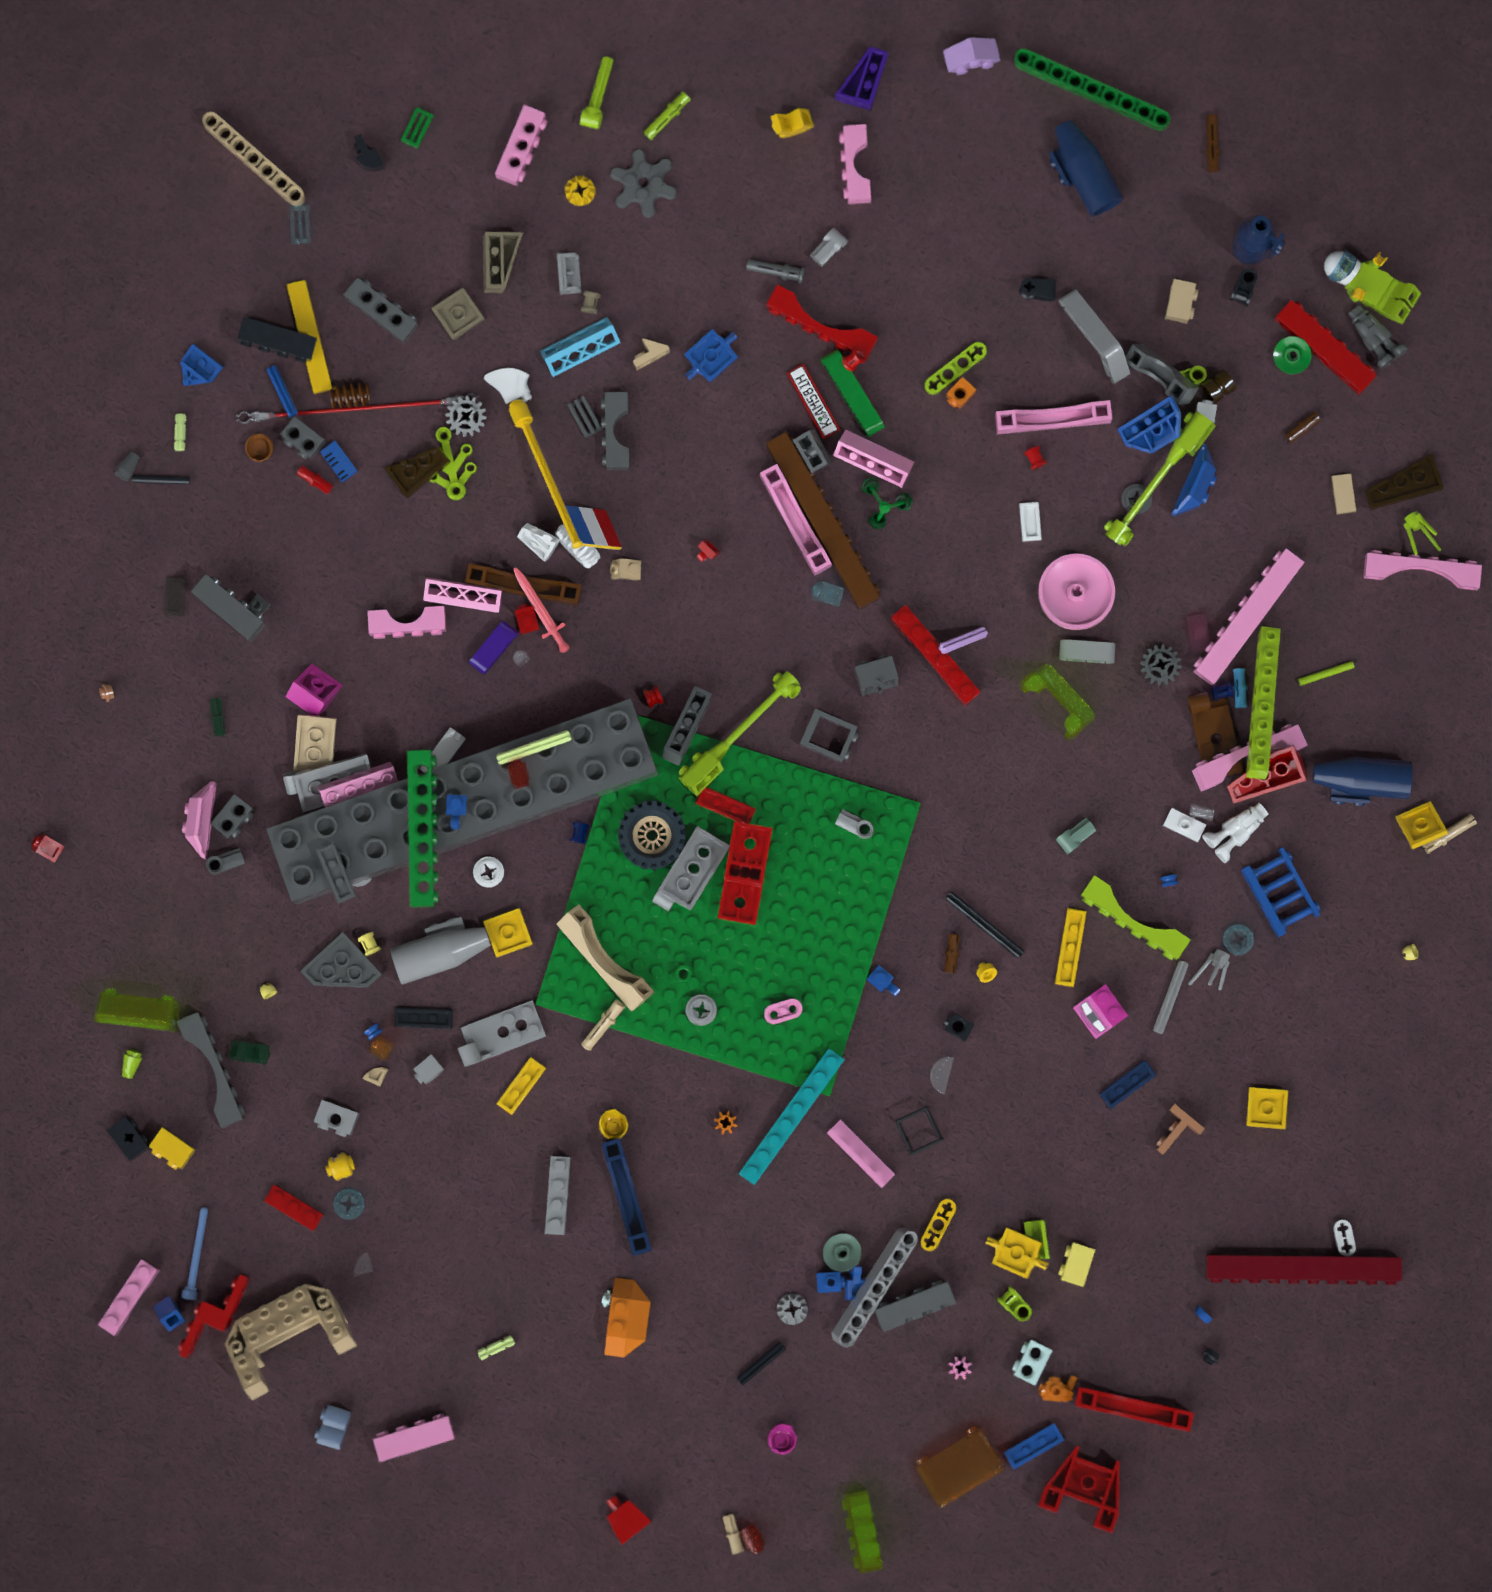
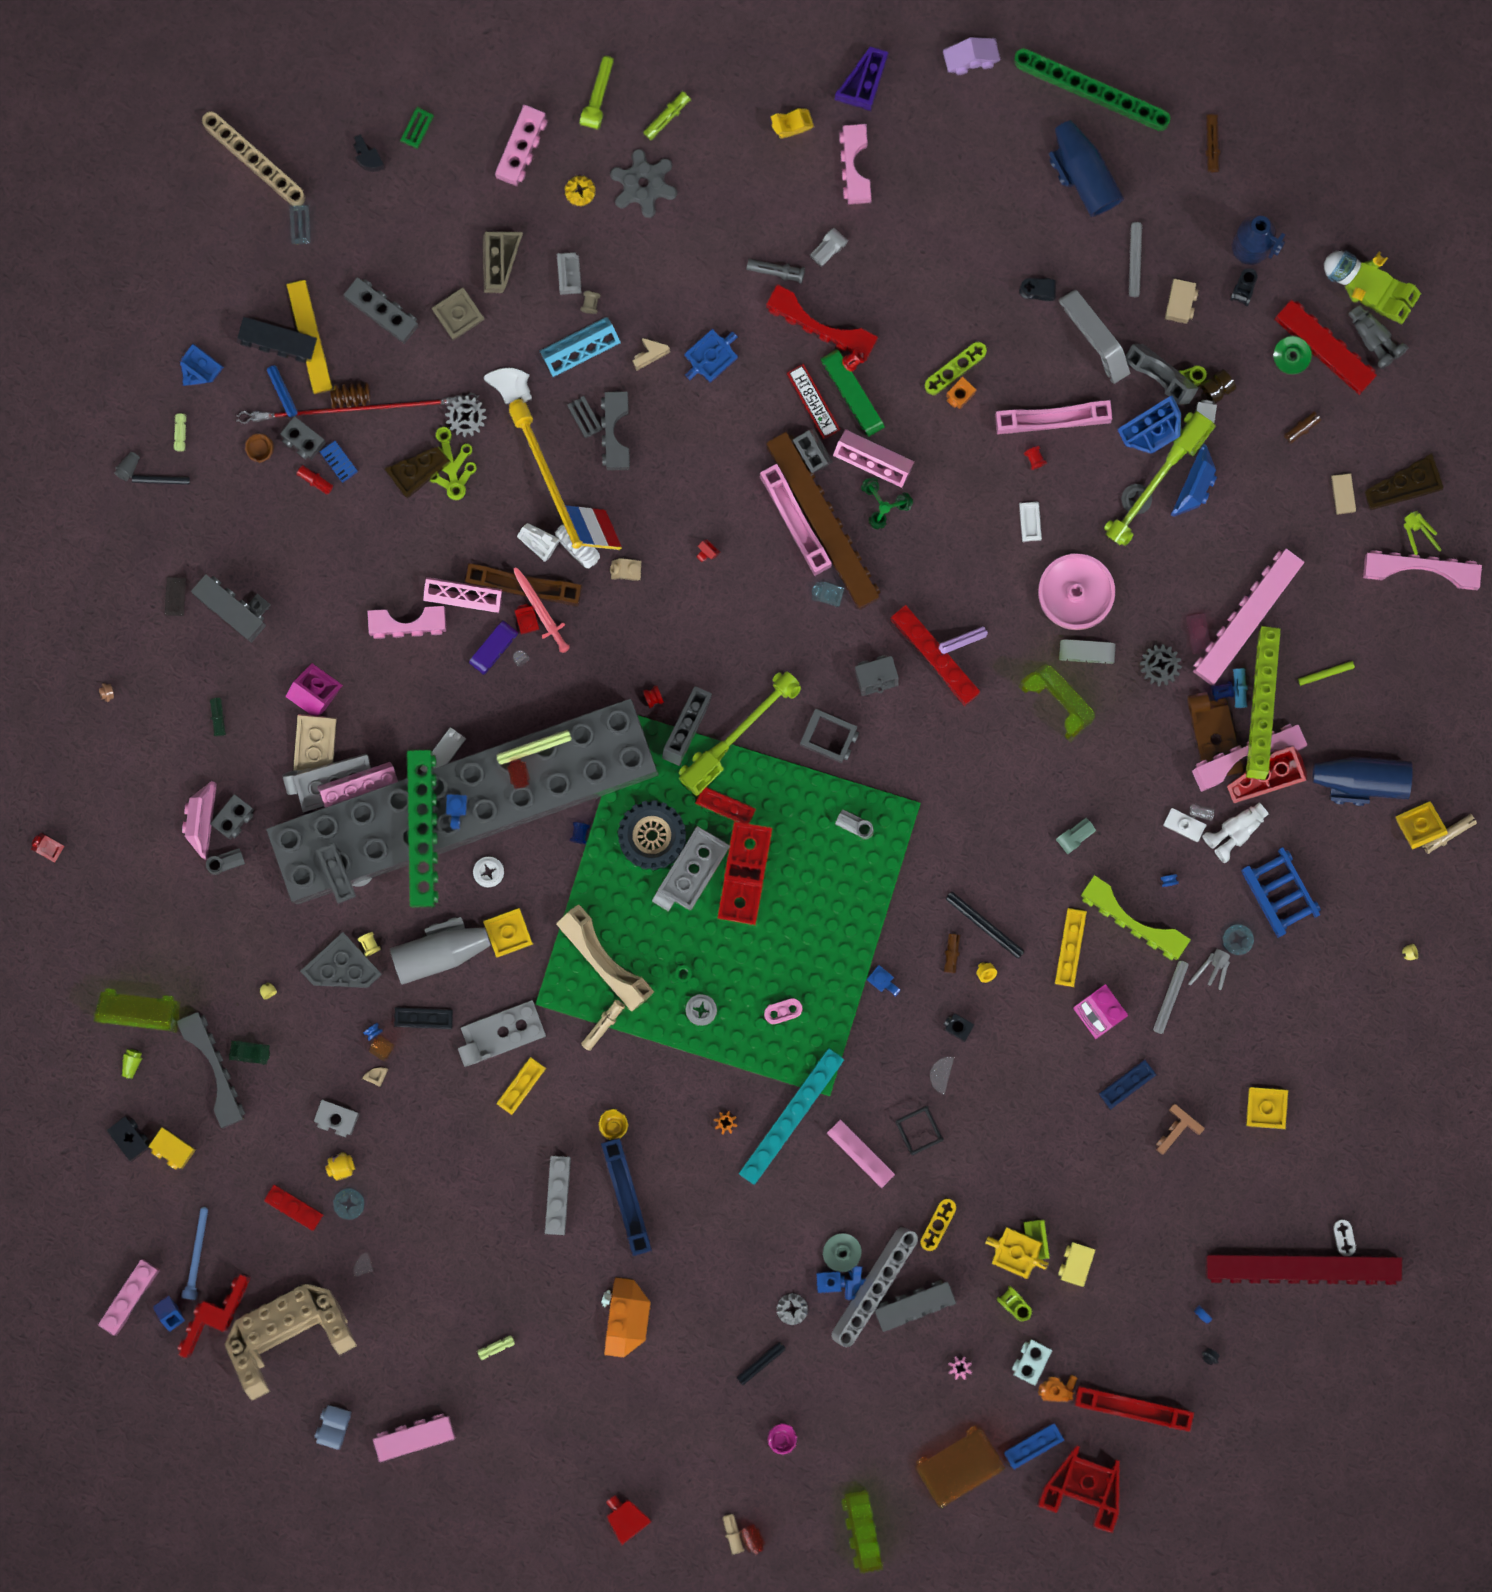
light grey brick [413,1055,444,1085] -> none
none -> light grey axle [1129,222,1142,297]

